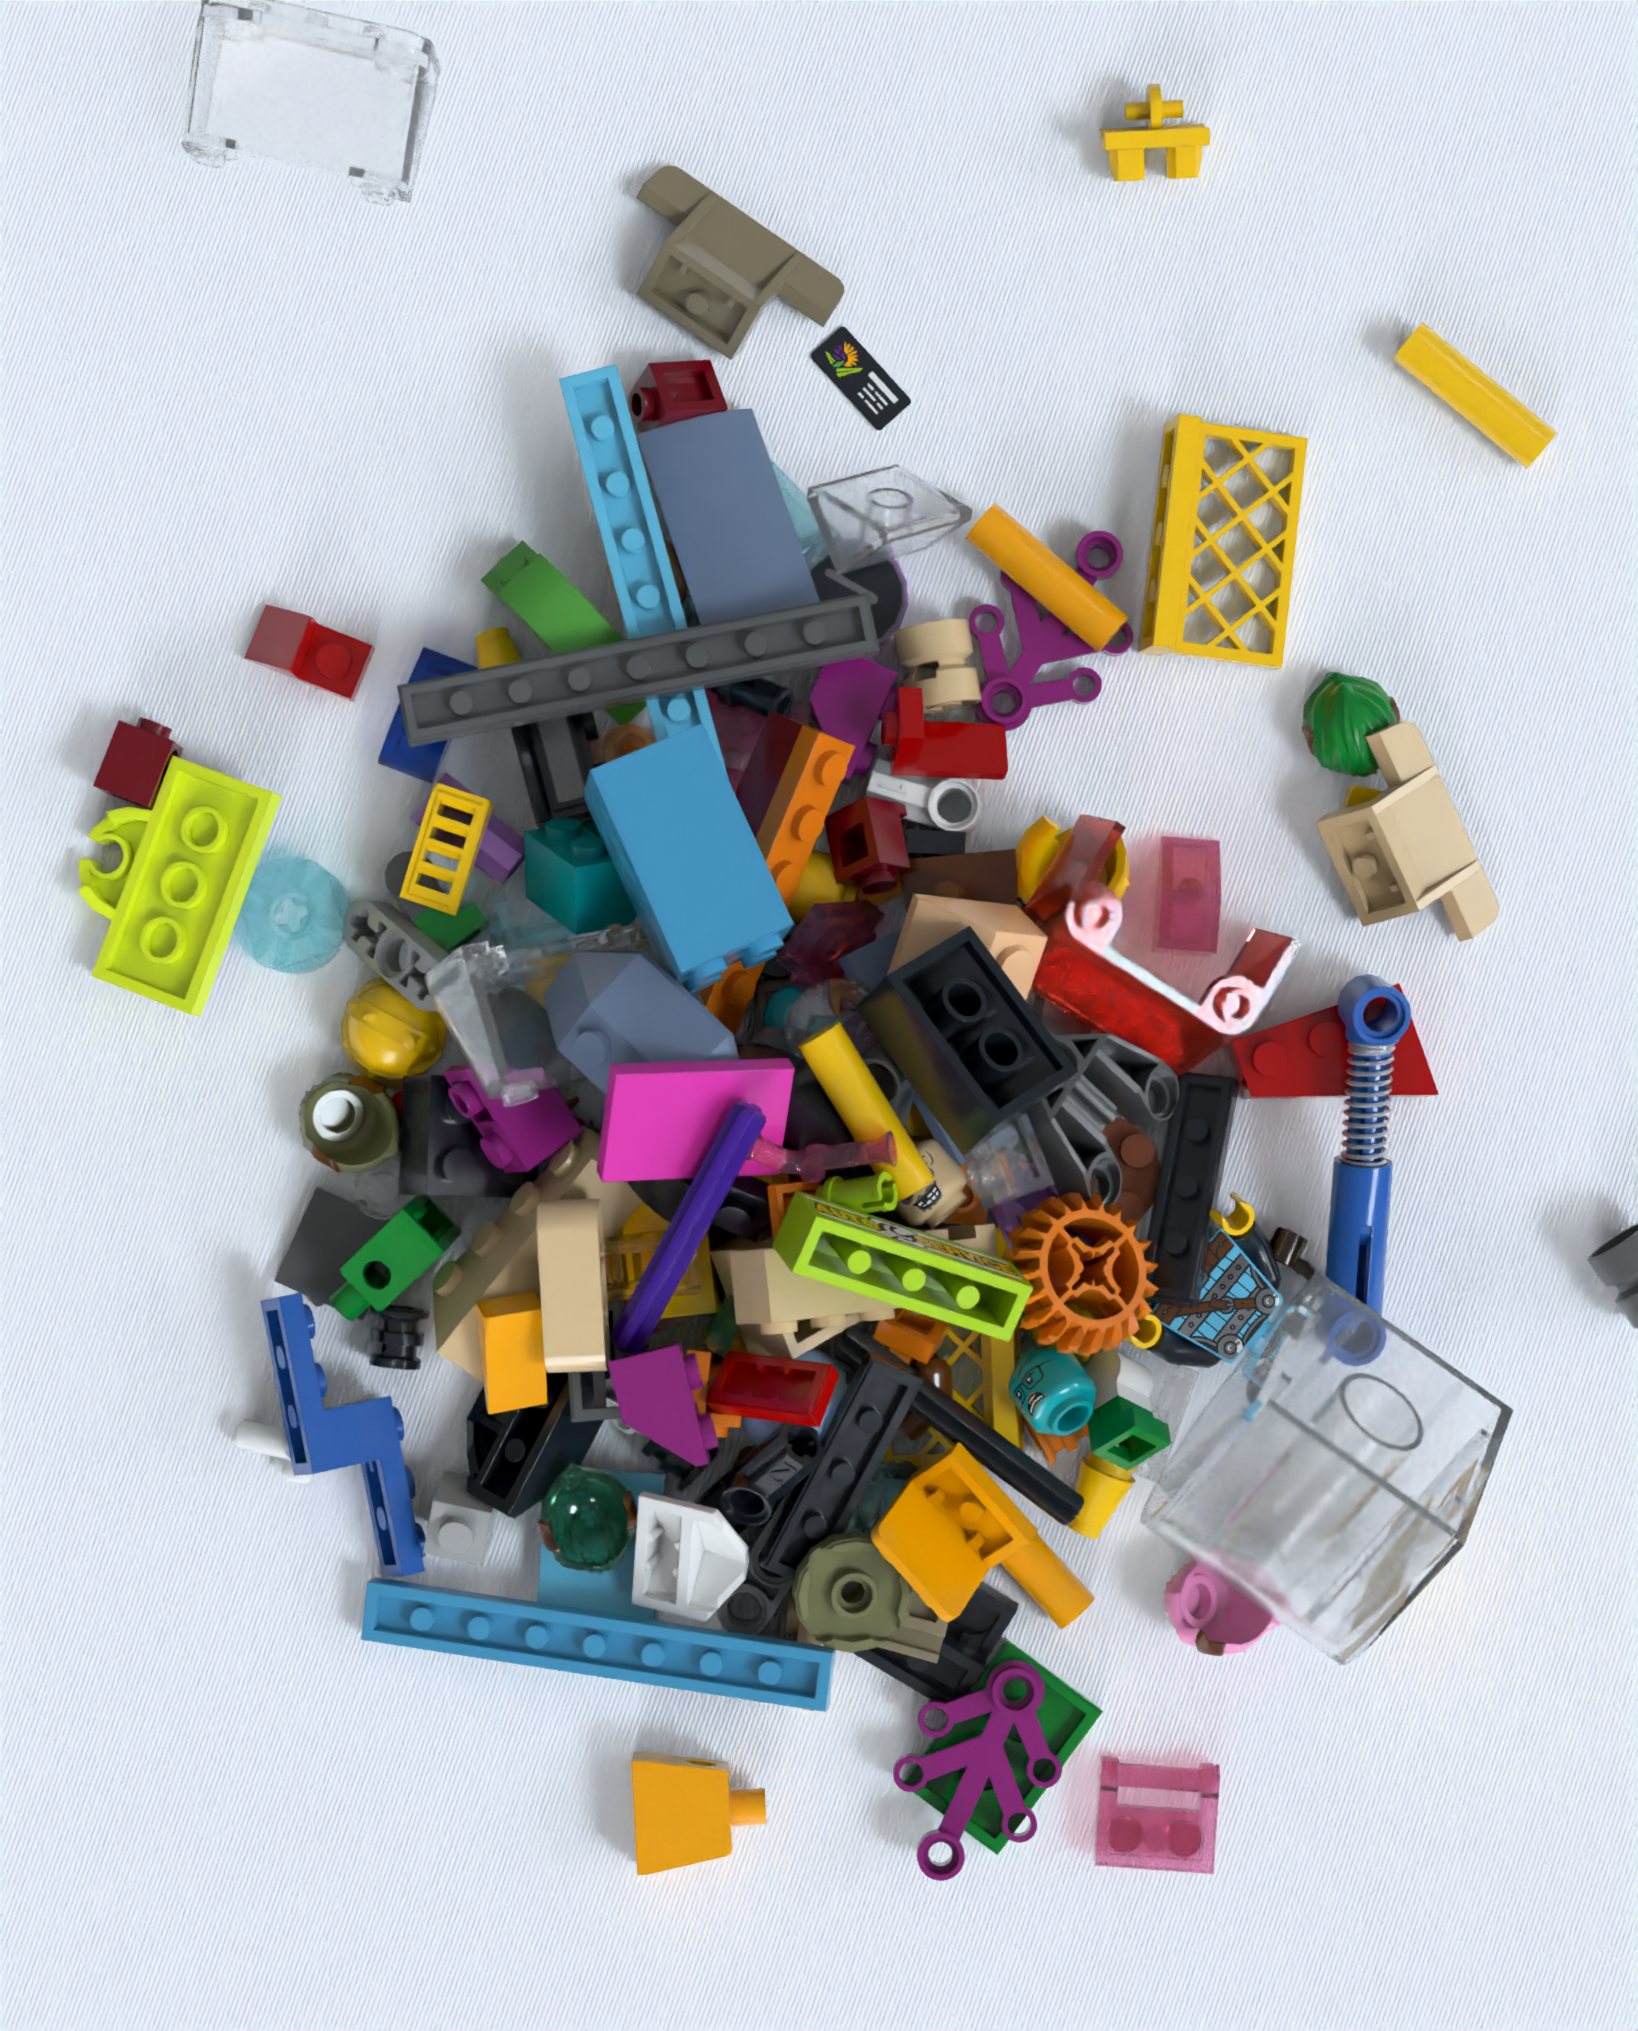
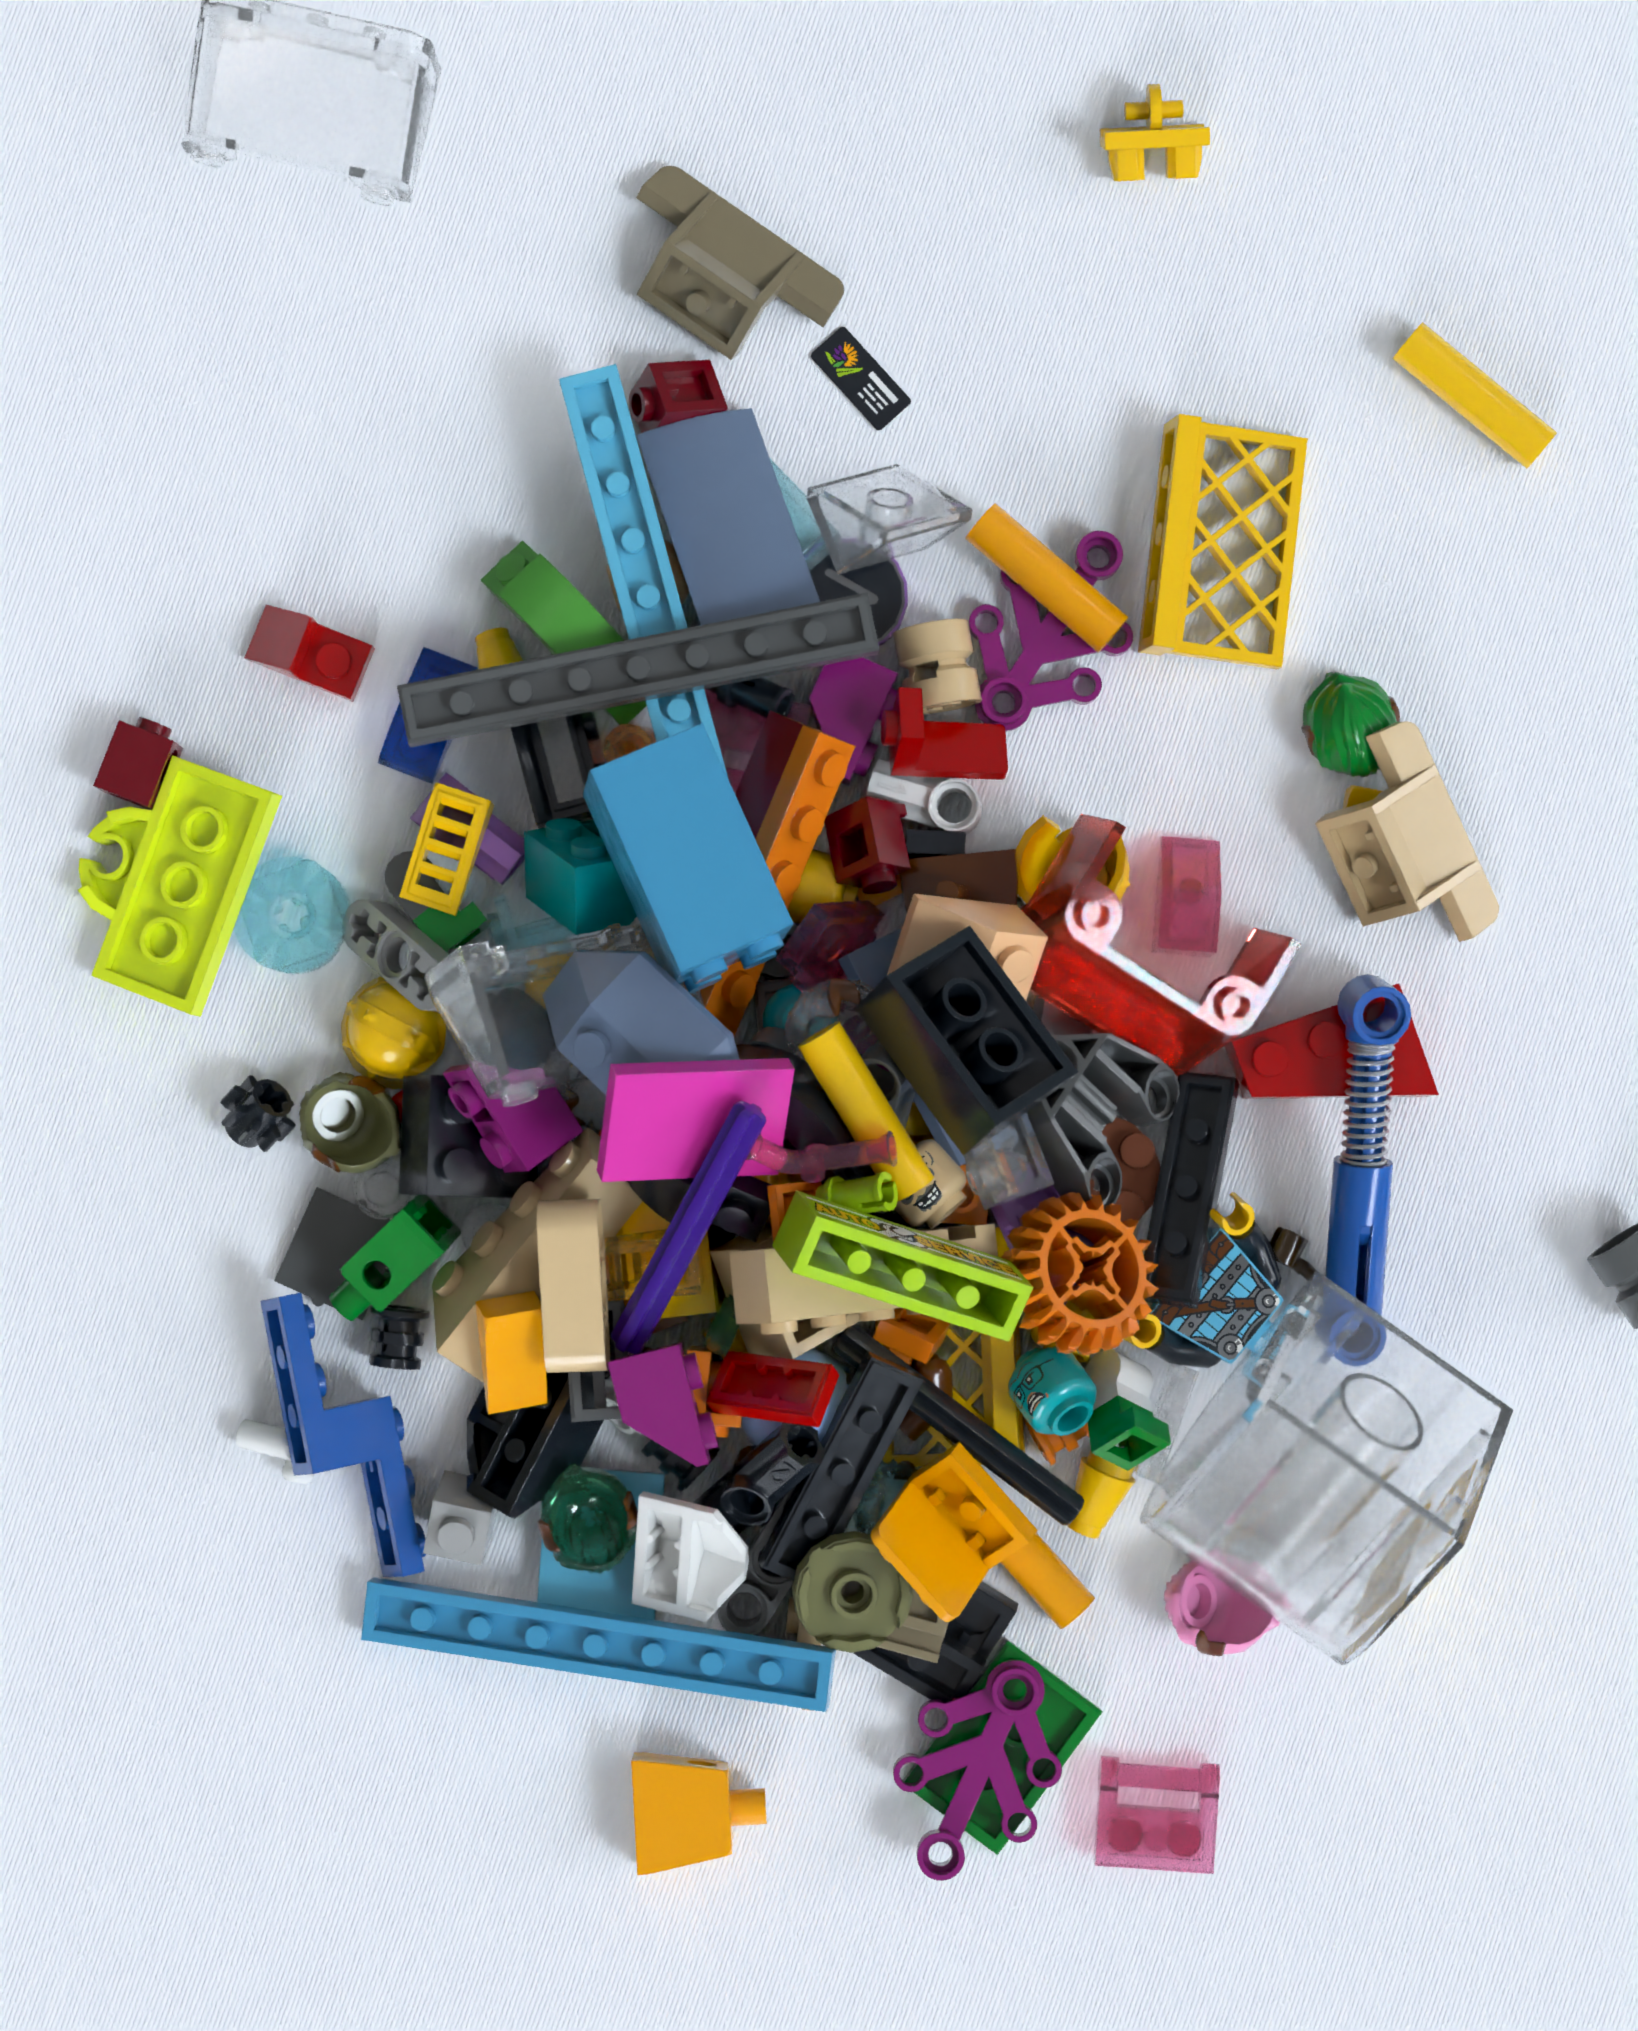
none -> black gear [220,1075,296,1152]

